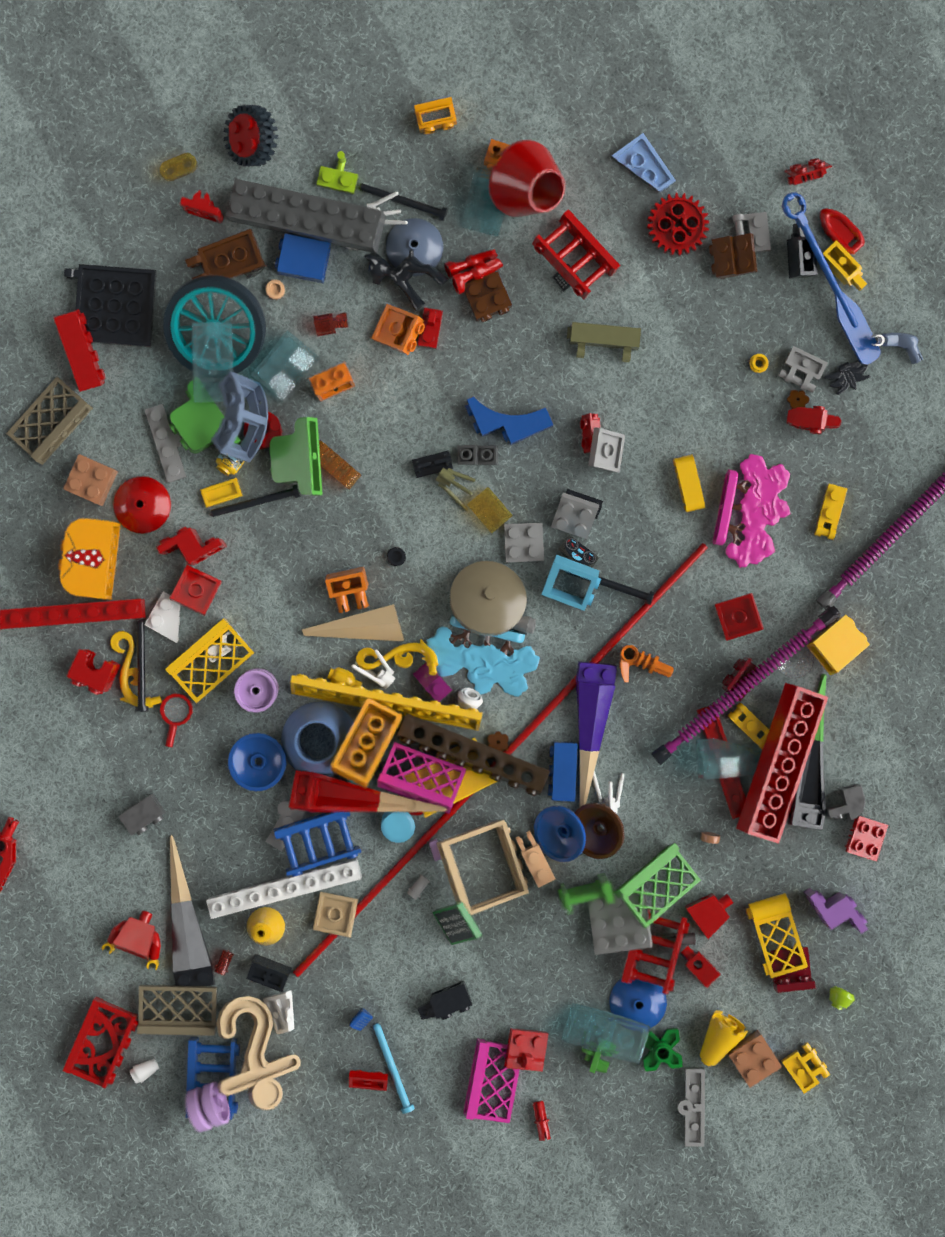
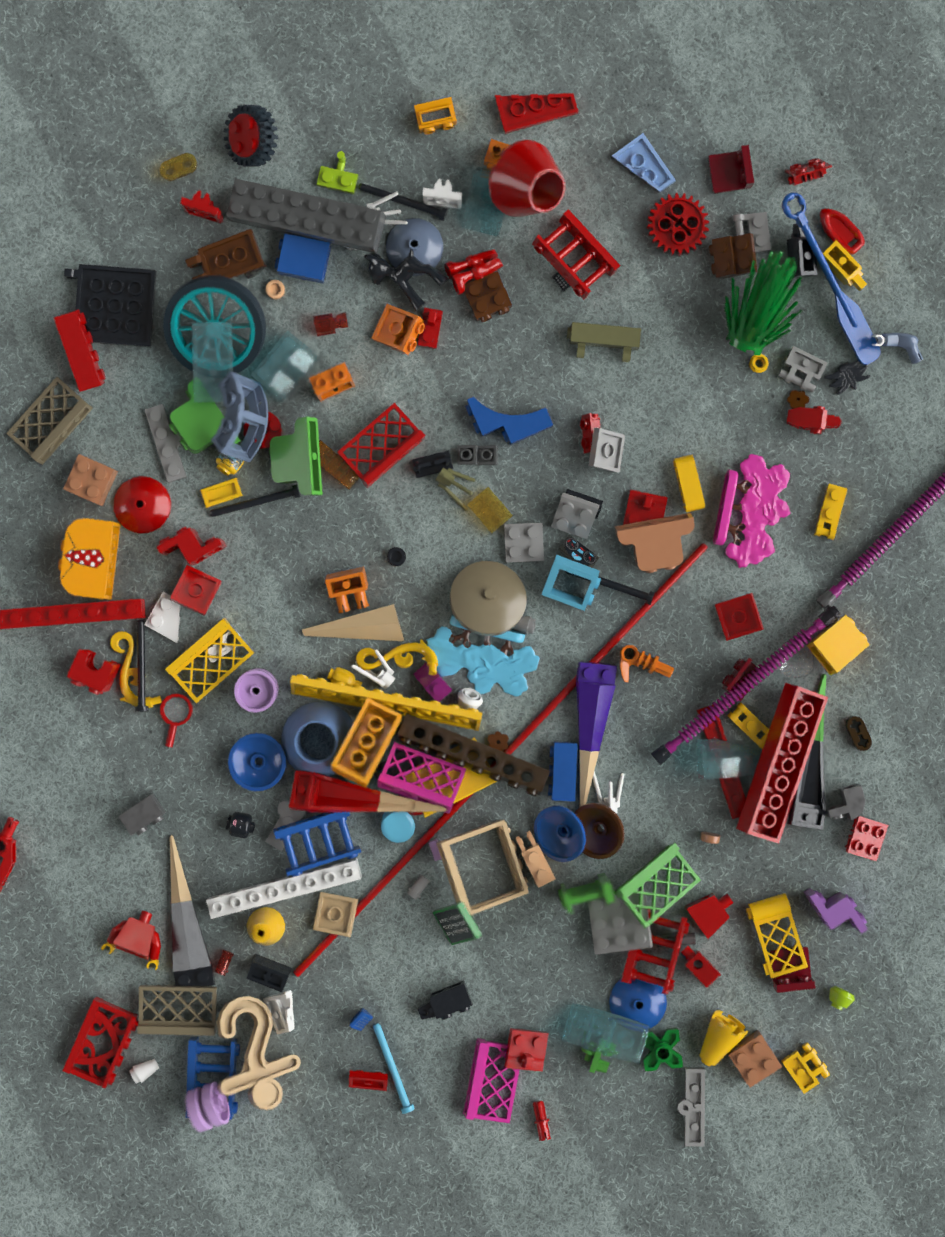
none -> black head [226,812,255,839]
none -> red fence [337,403,426,488]
none -> white piece [422,179,462,209]
none -> red wing [495,93,579,134]
none -> nougat brick [615,513,694,573]
none -> red hinge [623,490,668,525]
none -> dark red bracket [708,145,755,194]
none -> green plant [724,251,803,355]
none -> dark brown beam [845,716,872,751]

